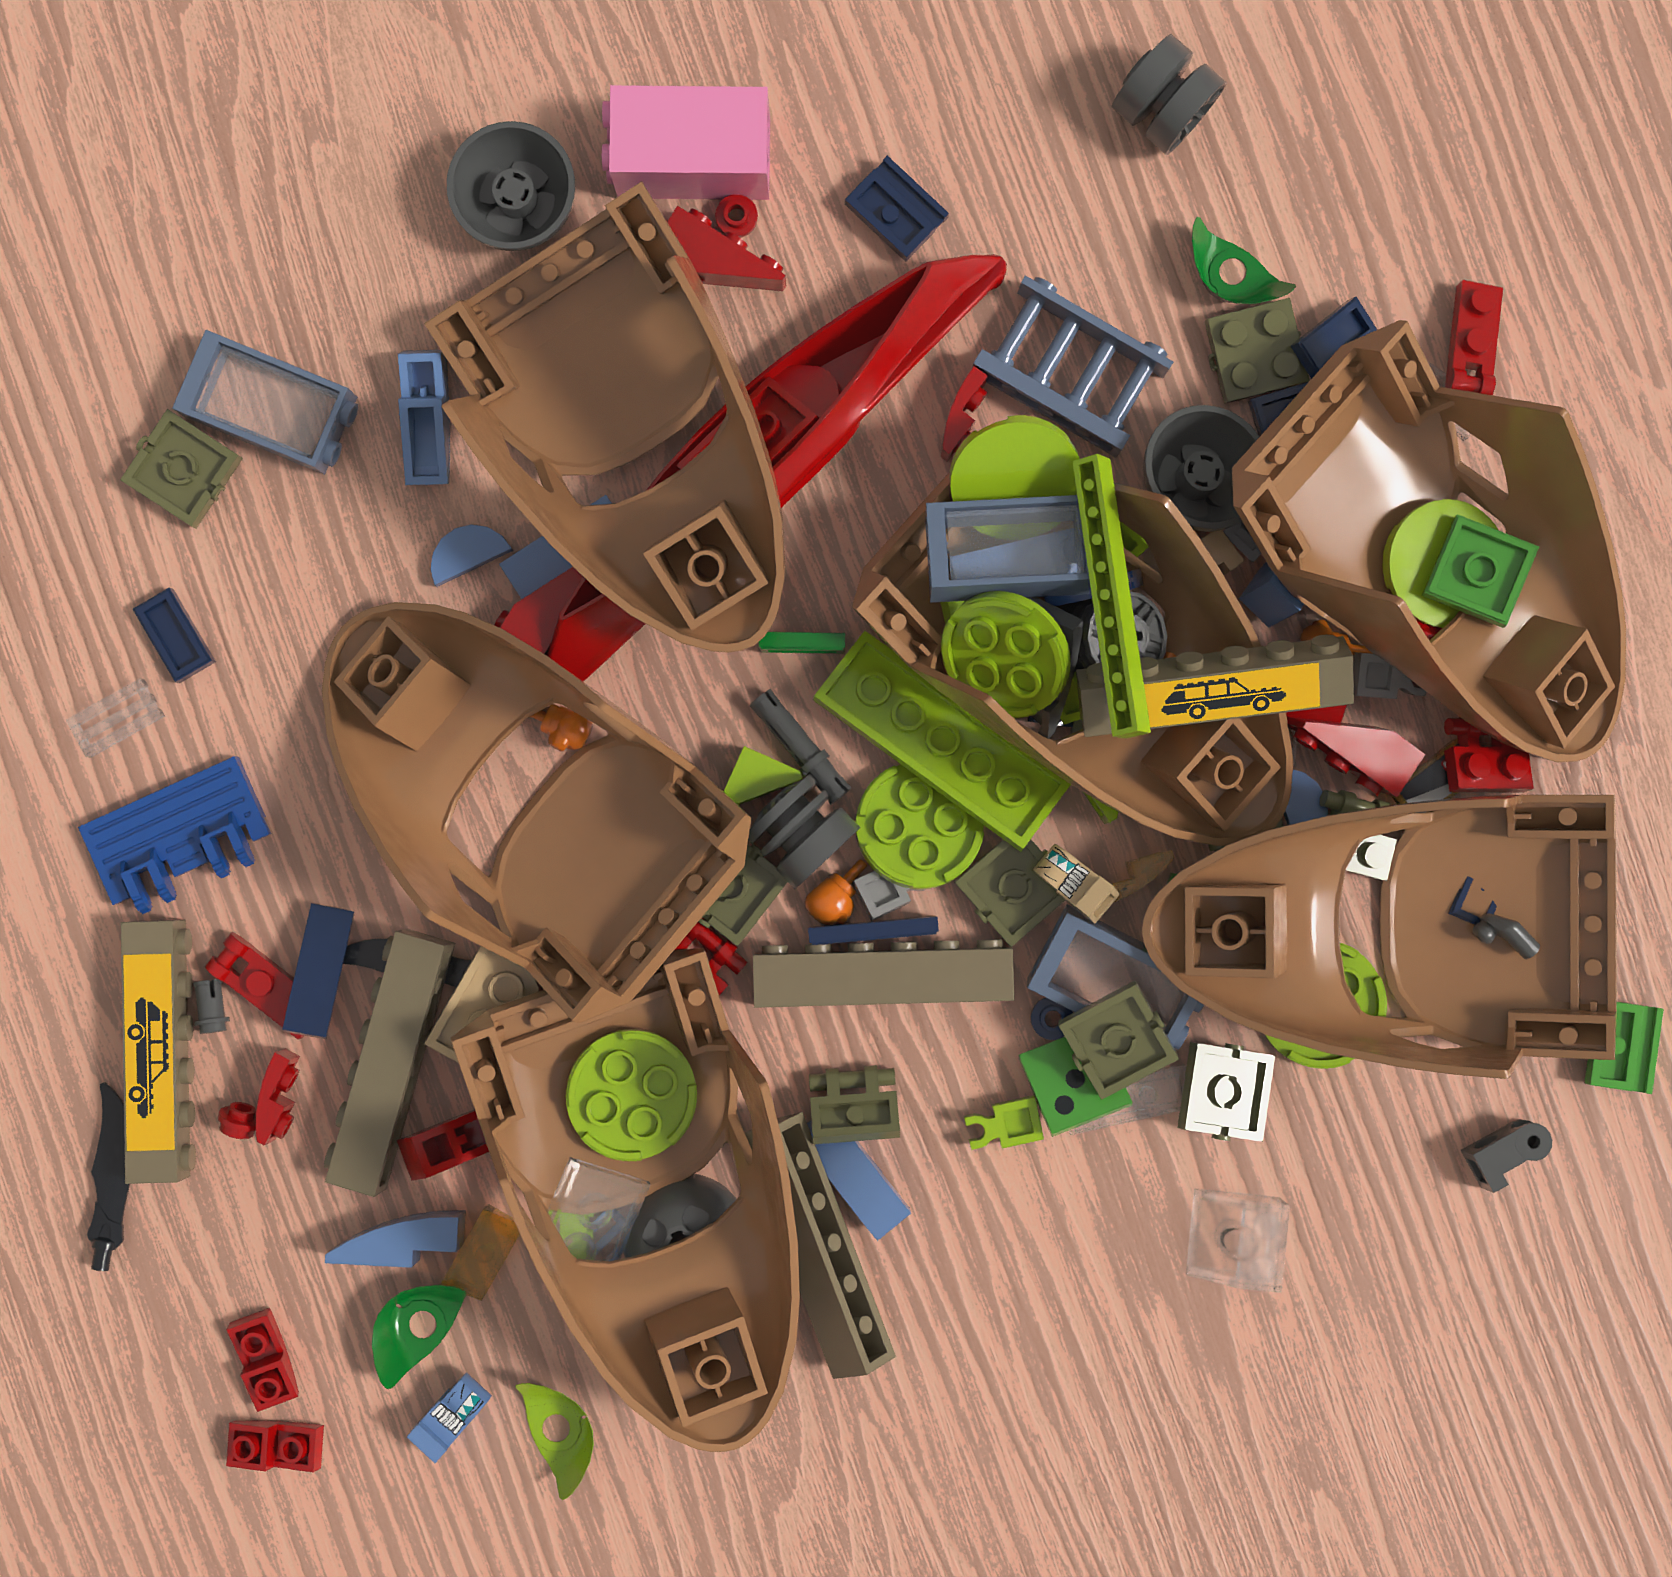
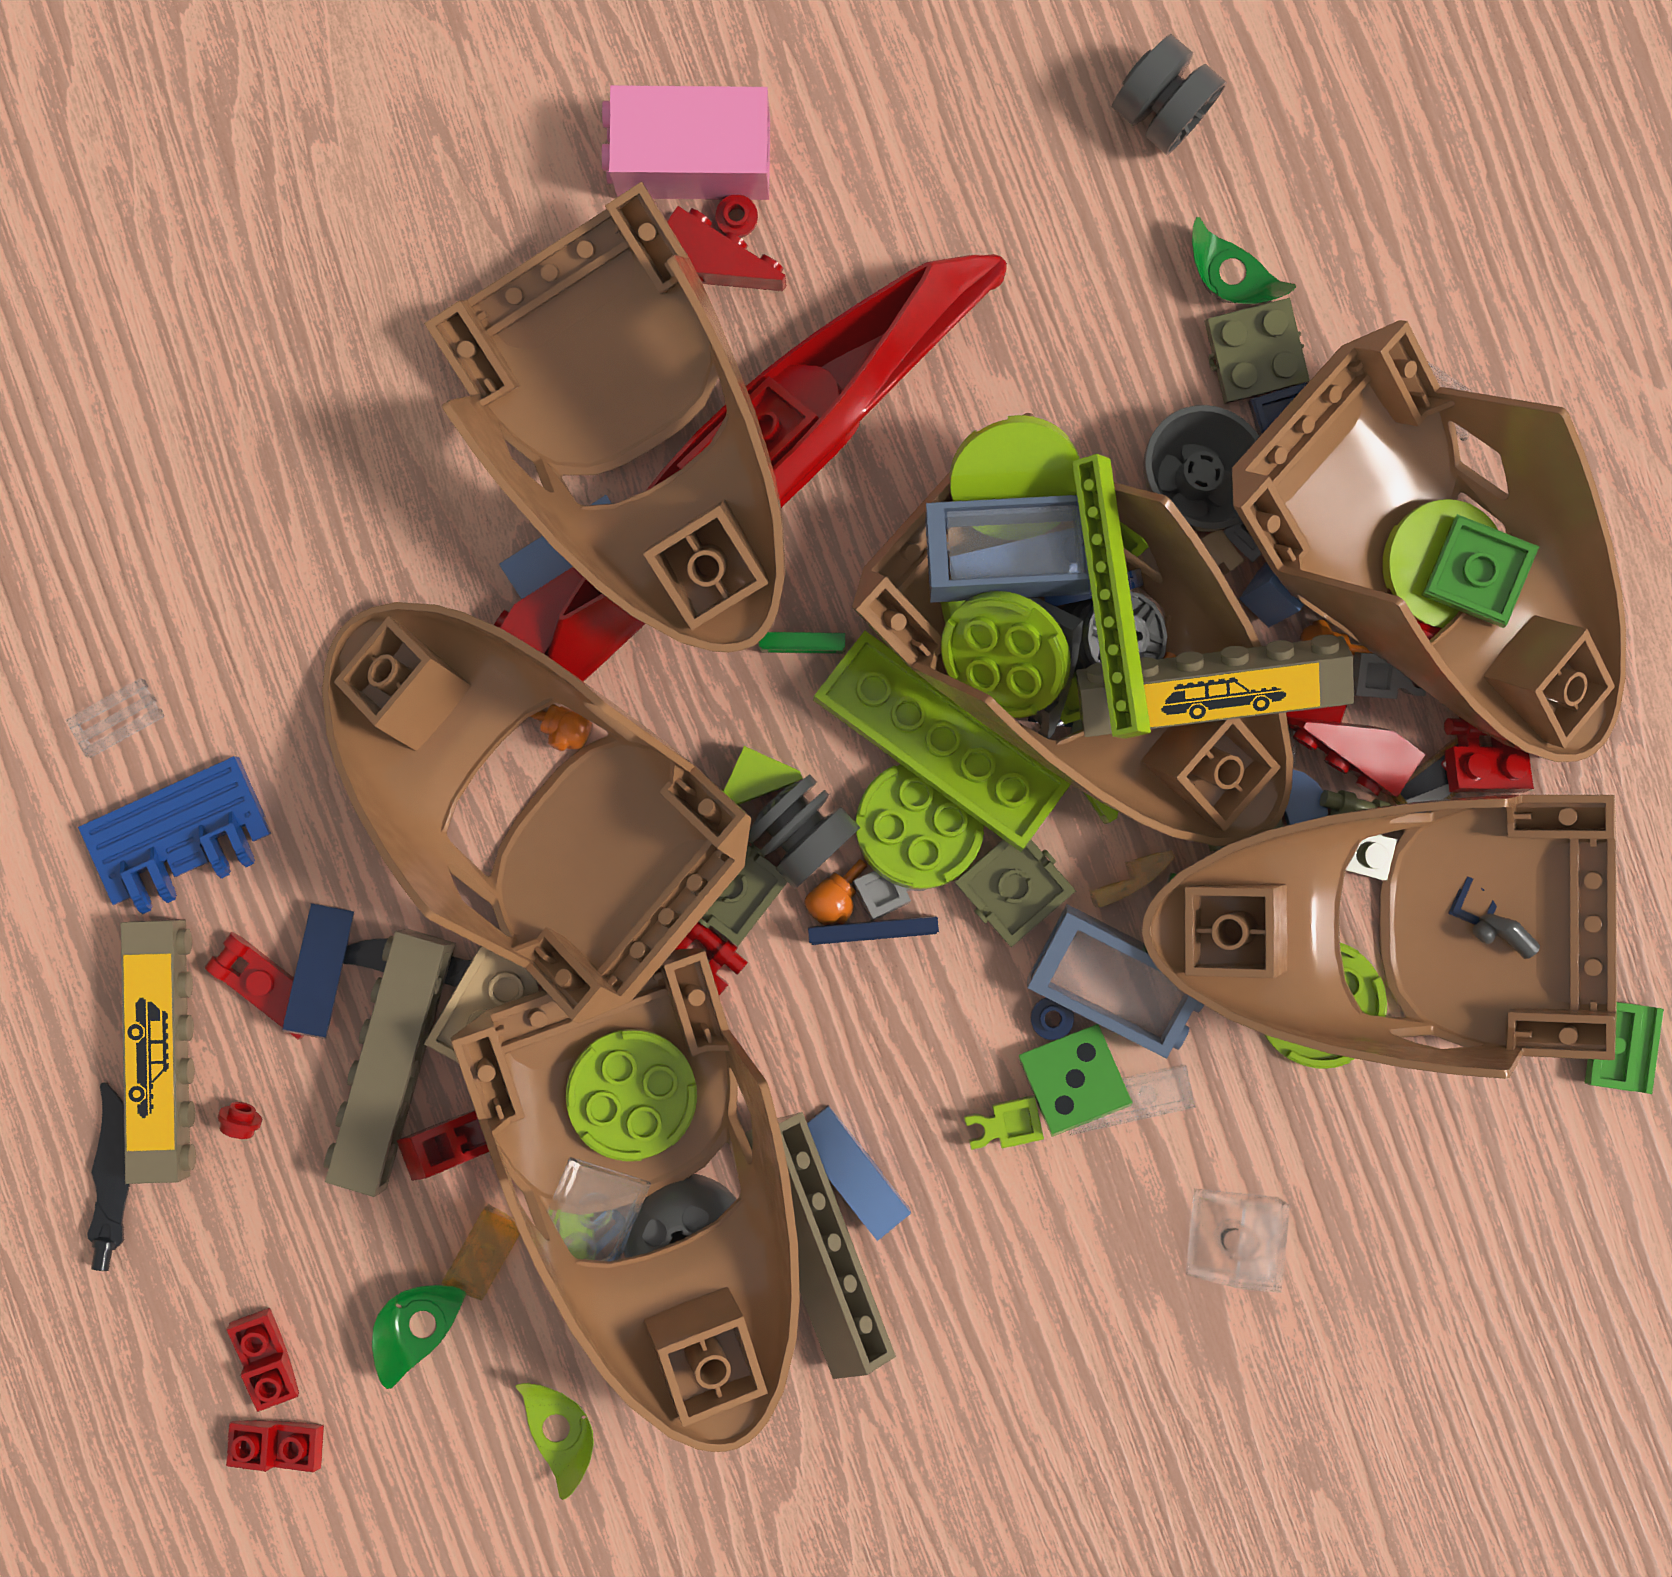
olive plate [120,409,243,529] -> none
dark blue tile [133,587,216,683] -> none
window [172,330,358,475] -> none
dark grey pin [193,979,230,1034] -> none
red slope [256,1048,300,1146] -> none
medium blue slope [325,1210,466,1268] -> none
medium blue slope [398,350,450,485] -> none
medium blue leg [407,1372,492,1463] -> none
medium blue tile [431,524,514,587] -> none
dark grey piece [447,121,575,251] -> none
dark grey pin [750,689,852,805] -> none
dark tan brick [753,939,1014,1008] -> none
olive plate [809,1065,900,1144] -> none
dark blue plate [845,155,949,262] -> none
red slope [941,366,988,462] -> none
sand blue fence [972,275,1173,458] -> none
tan leg [1033,843,1120,924] -> none
olive plate [1058,980,1179,1100] -> none
plate [1177,1042,1275,1142] -> none
dark blue tile [1290,297,1378,379] -> none
red plate [1445,280,1503,395] -> none
dark grey leg [1461,1119,1553,1193] -> none

